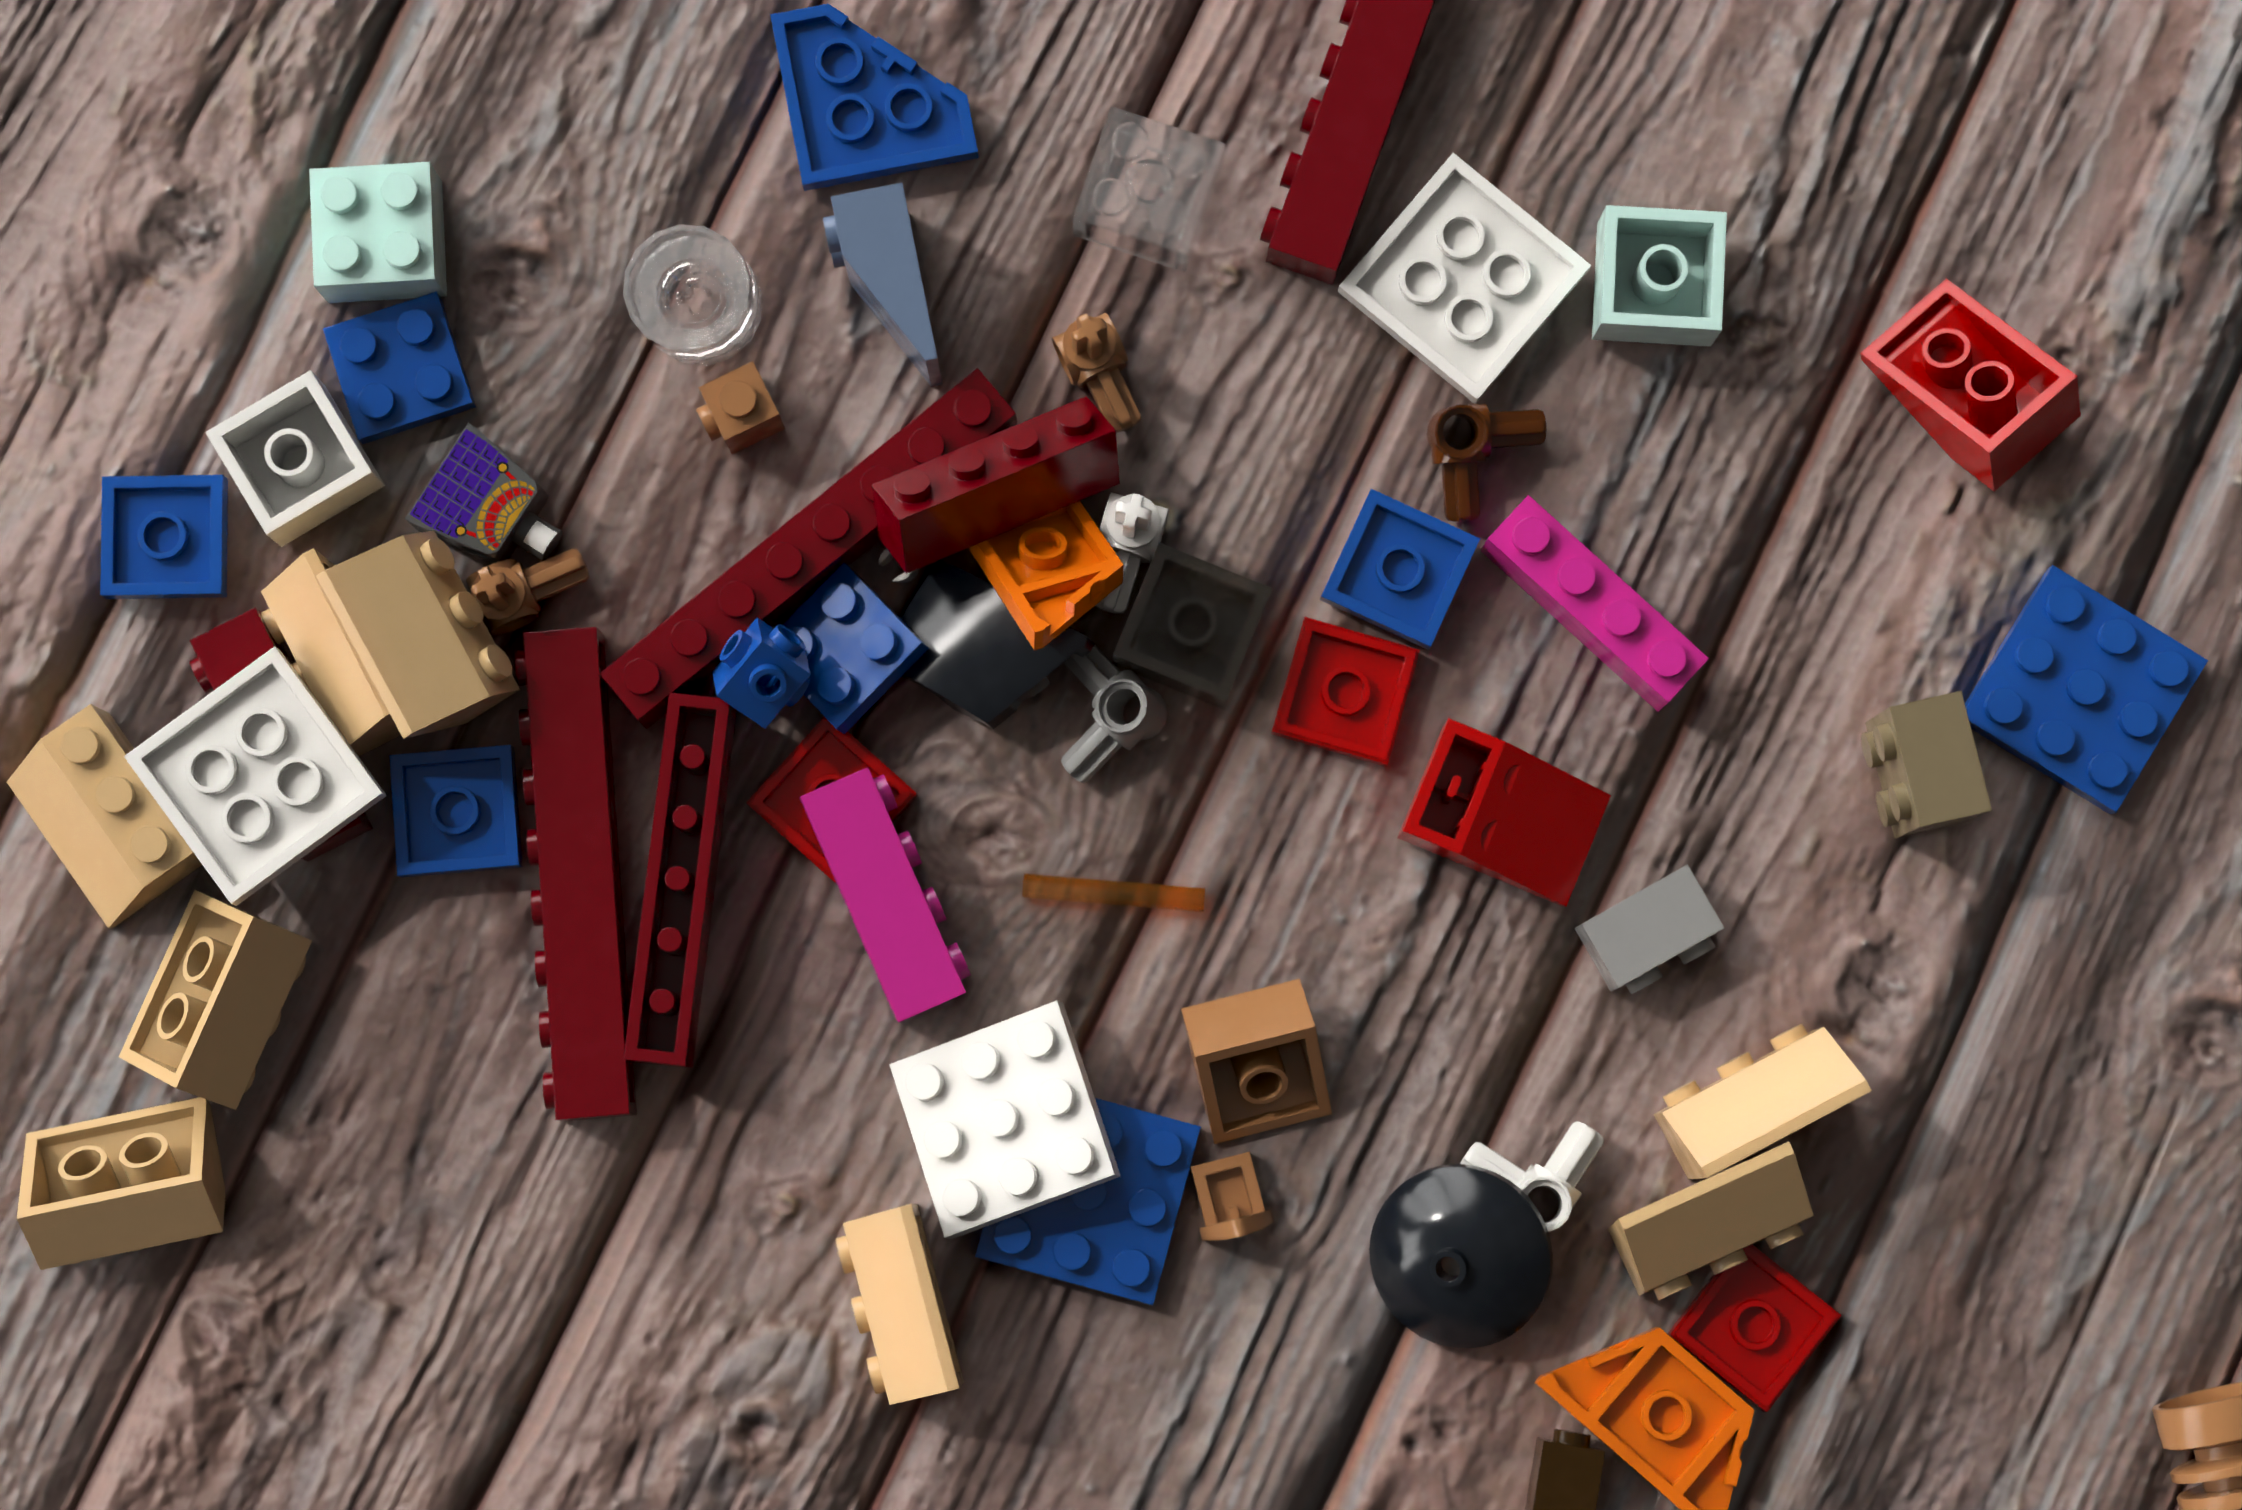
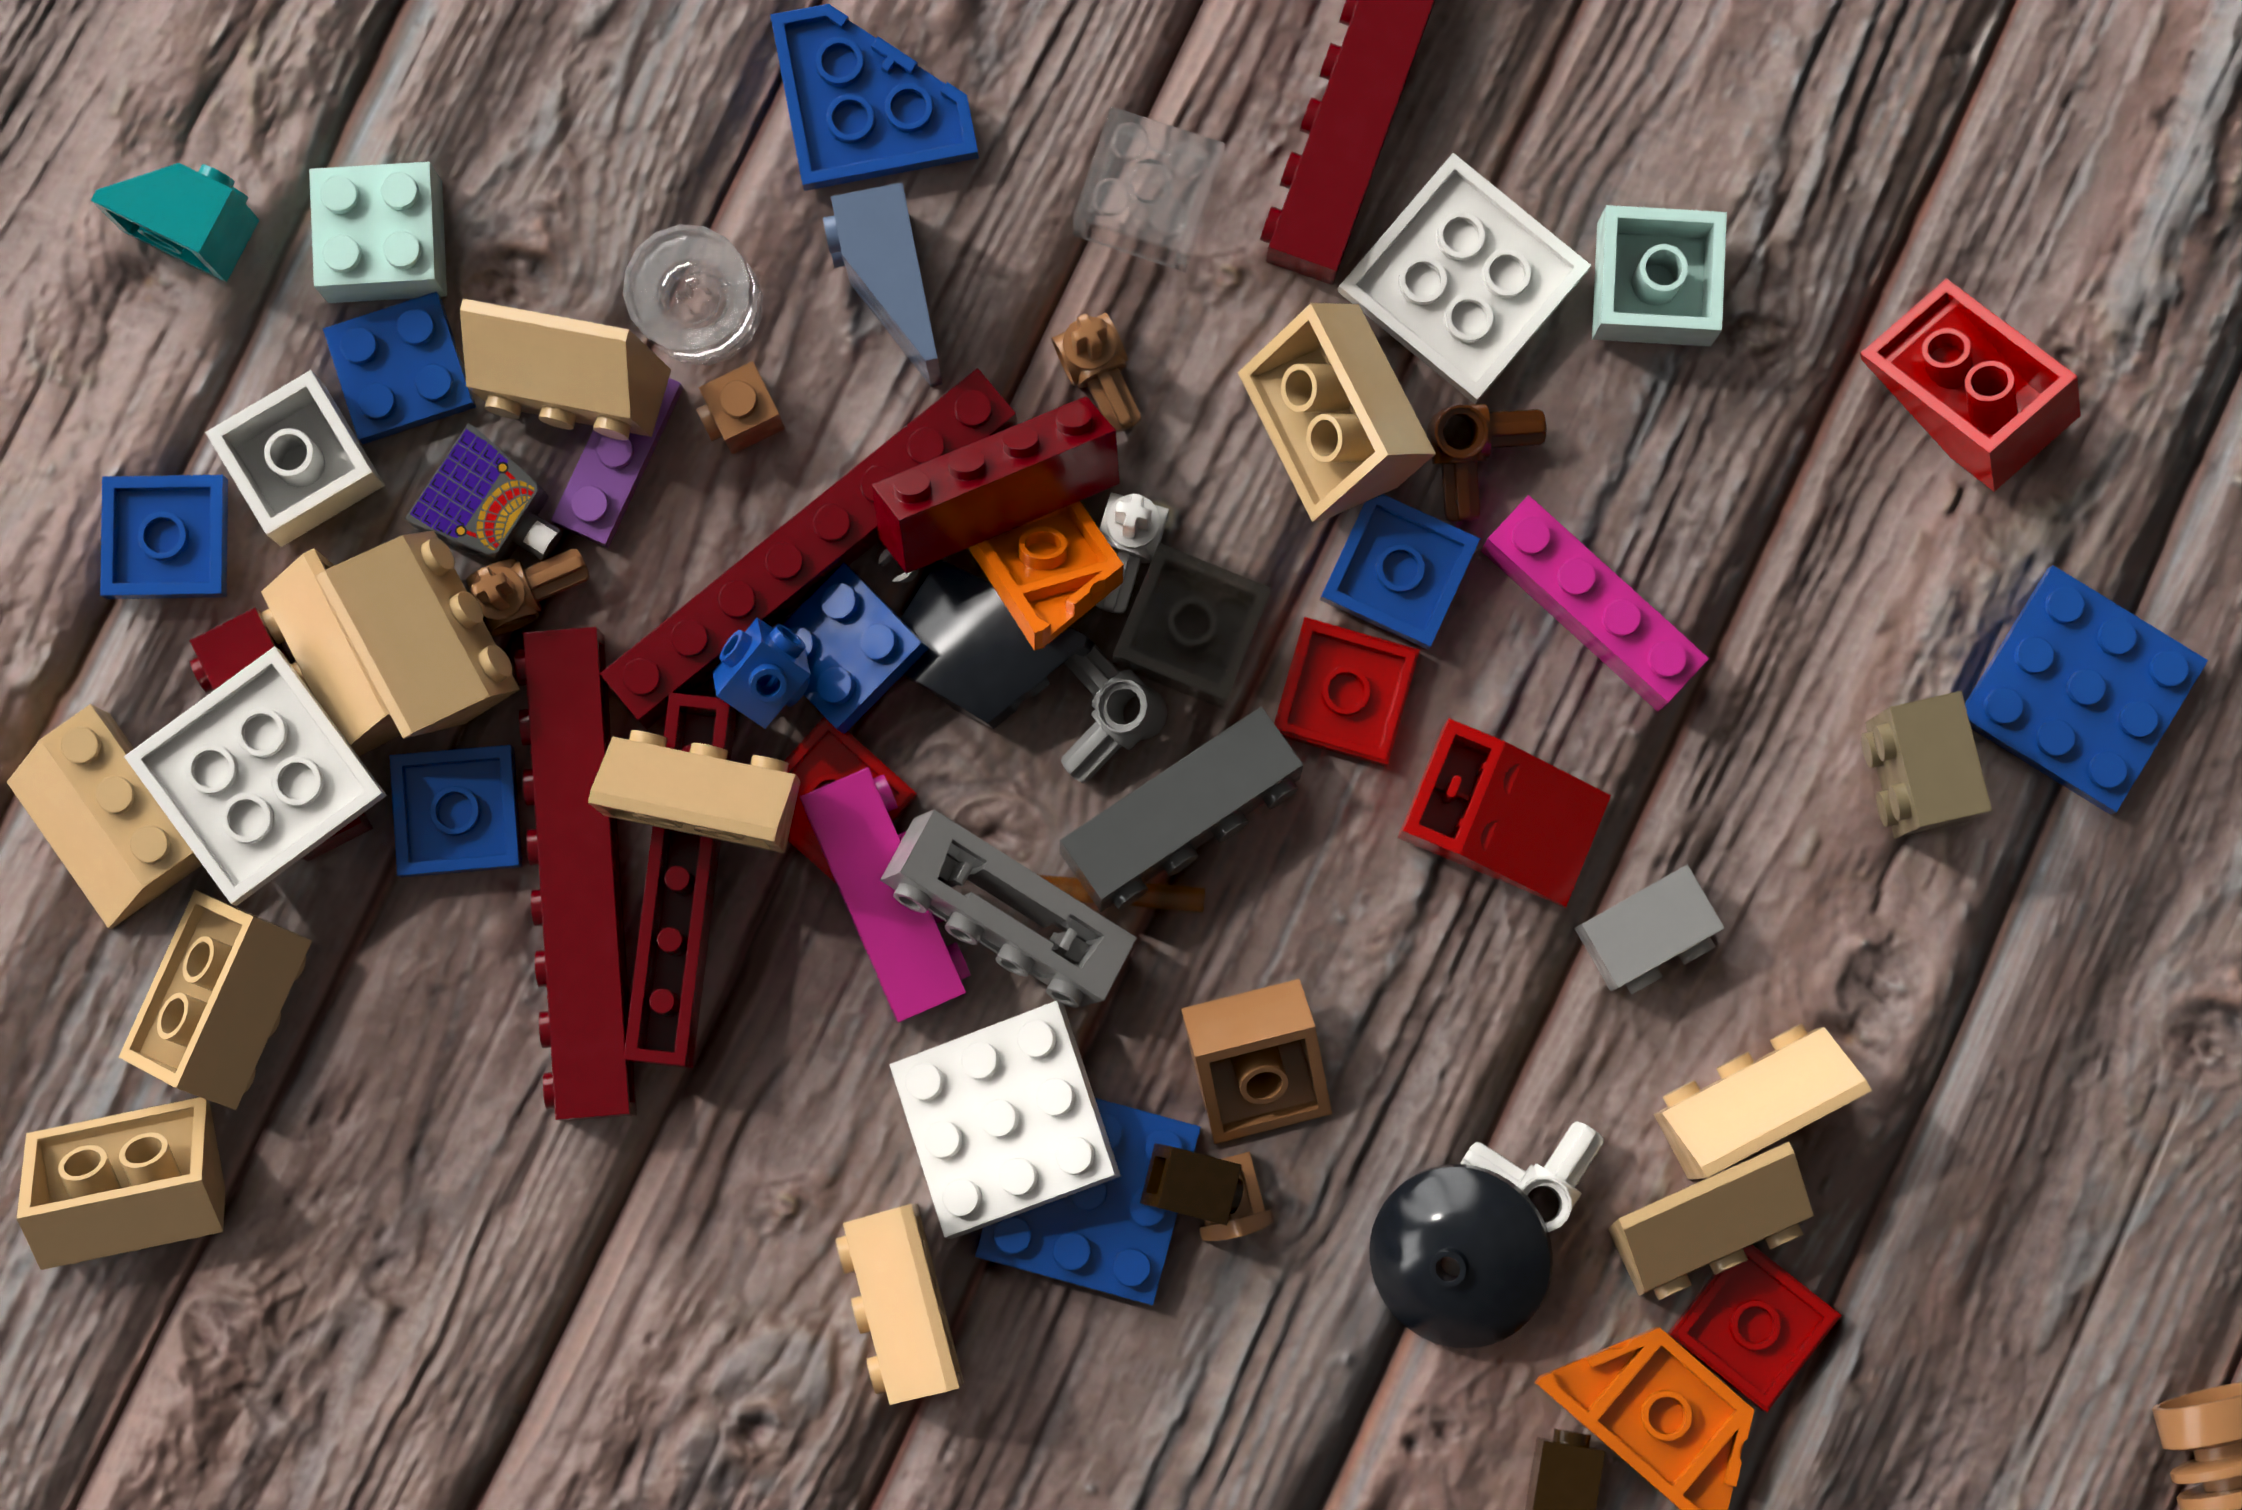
none -> teal slope [91,163,260,282]
none -> tan slope [460,299,671,440]
none -> medium lavender plate [551,378,683,548]
none -> tan slope [588,730,801,853]
none -> light grey brick [880,809,1137,1008]
none -> dark grey brick [1060,706,1303,912]
none -> dark brown brick [1140,1143,1243,1225]
none -> tan slope [1238,303,1436,522]

